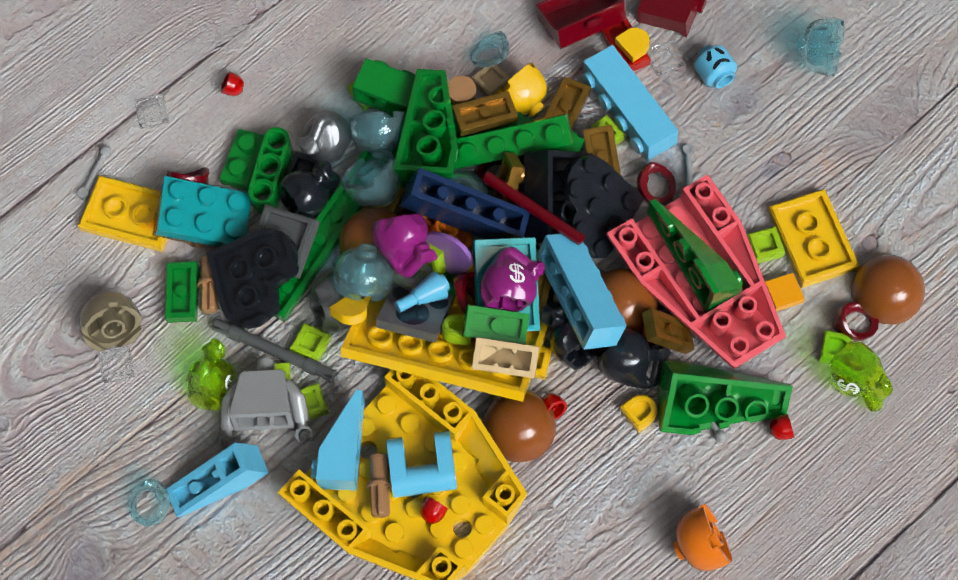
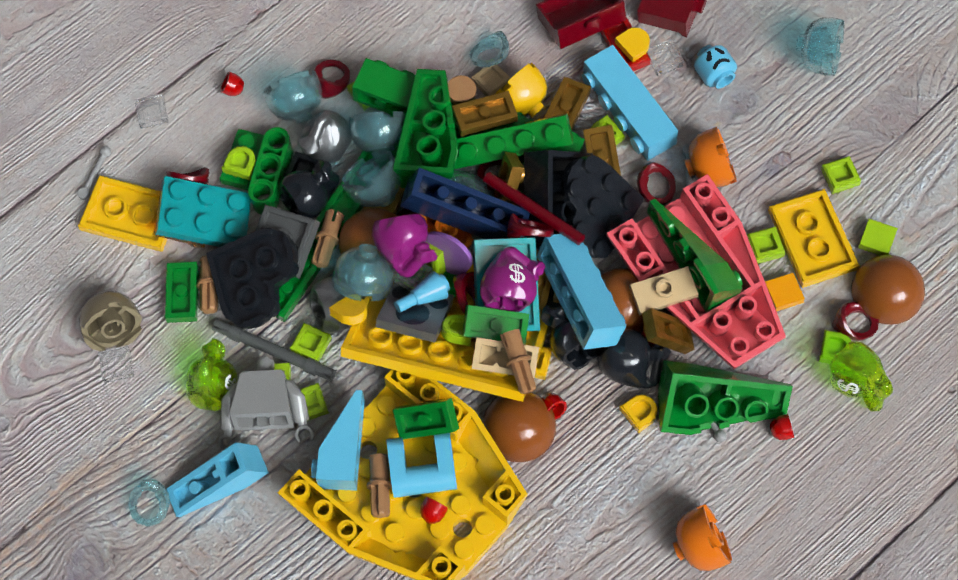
none -> lime tile [222,146,256,180]
none -> clear light blue cylinder [262,70,322,124]
none -> medium nougat axle [311,209,344,268]
none -> dark red piece [312,59,350,99]
none -> green plate [393,398,459,439]
none -> medium nougat axle [500,329,536,394]
none -> dark red piece [507,213,554,239]
none -> tan plate [629,266,699,316]
none -> orange cylinder [685,127,737,187]
none -> lime tile [821,156,861,194]
none -> lime tile [858,219,898,256]

